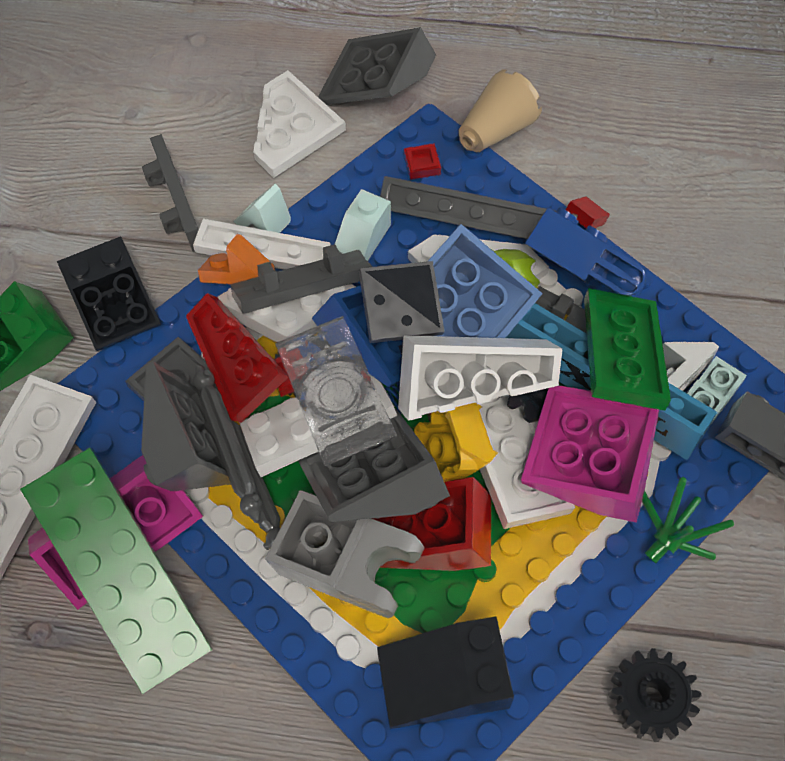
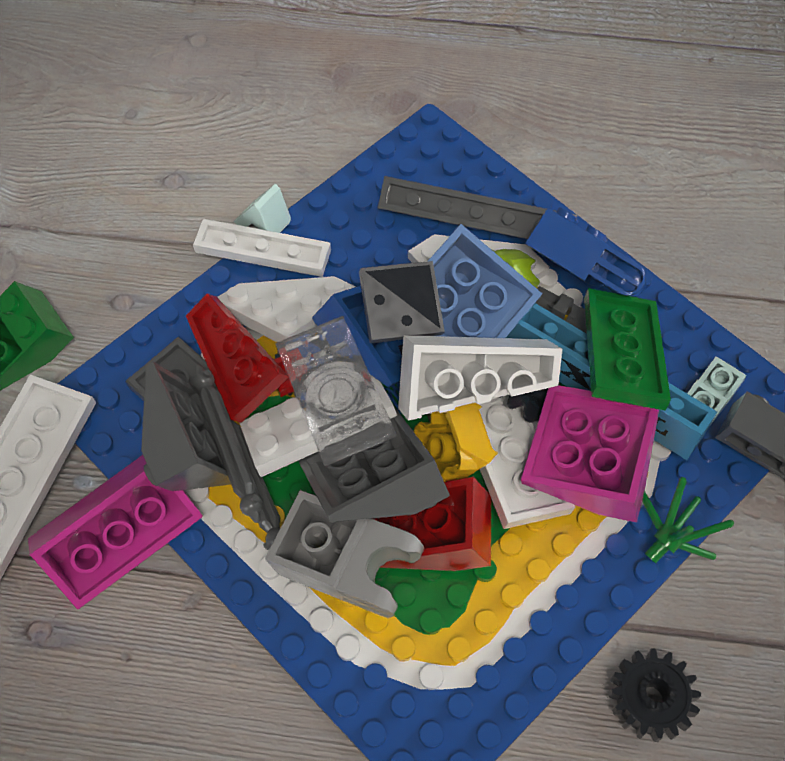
plate [20,448,213,694] -> none
black slope [57,236,161,352] -> none
dark grey hinge [142,134,199,252] -> none
orange slope [198,234,275,284] -> none
dark grey hinge [230,244,372,314] -> none
white plate [253,70,346,178] -> none
dark grey slope [318,27,436,105] -> none
light aqua slope [335,189,391,261] -> none
black slope [377,616,514,729] -> none
red tile [404,143,441,180] -> none
tan cone [459,69,542,152] -> none
red tile [566,196,610,228] -> none
white slope [663,342,719,391] -> none

